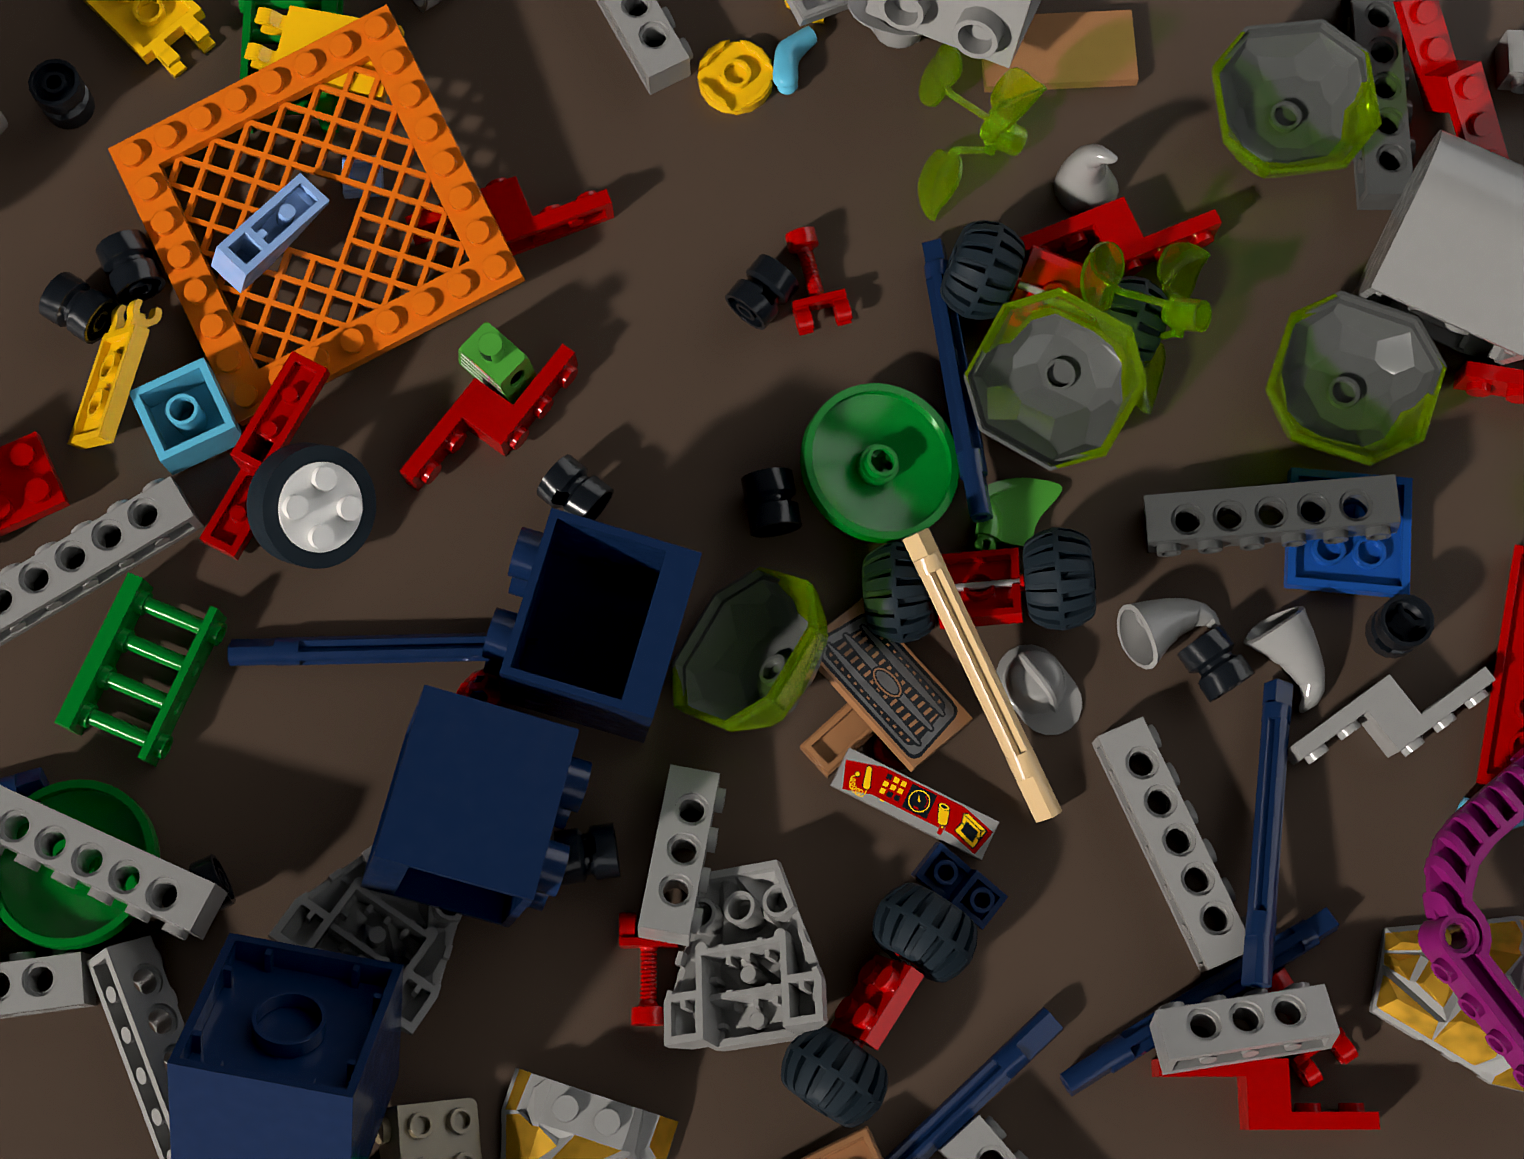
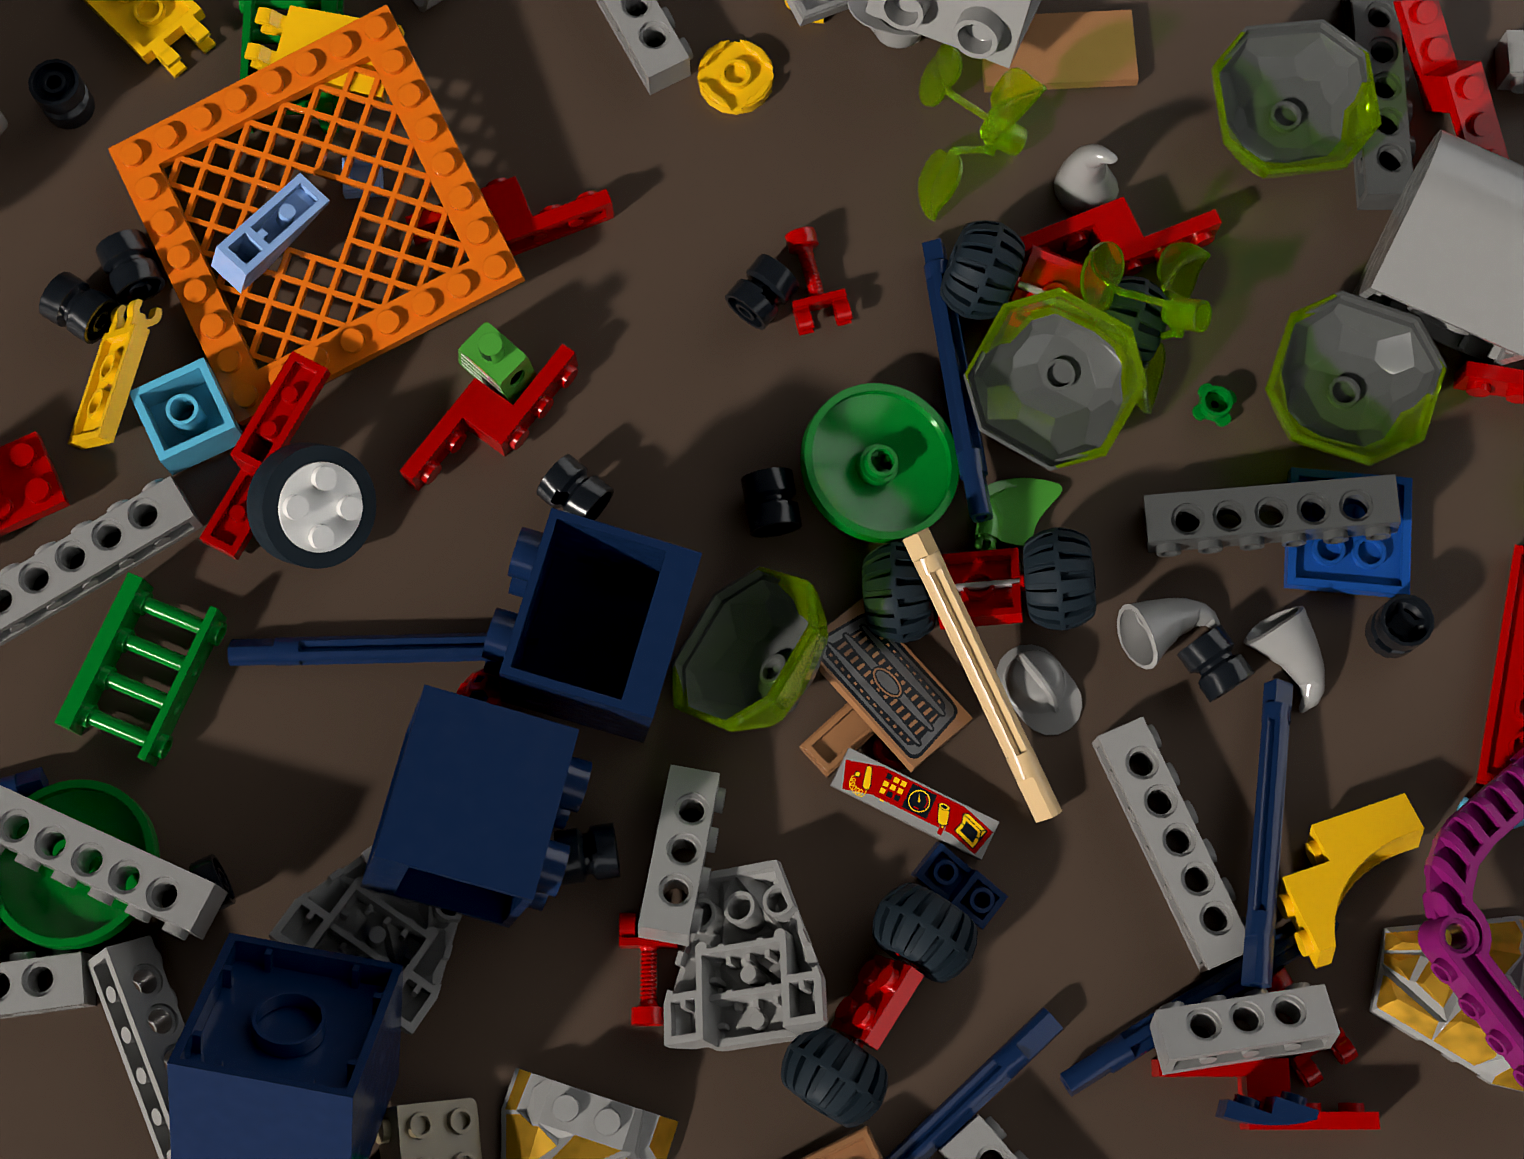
medium azure arm [773,26,817,95] -> none
light grey bracket [1287,666,1496,765] -> none
none -> green plate [1192,383,1237,427]
none -> dark blue slope [1215,1091,1319,1125]
none -> yellow arch [1277,793,1424,969]

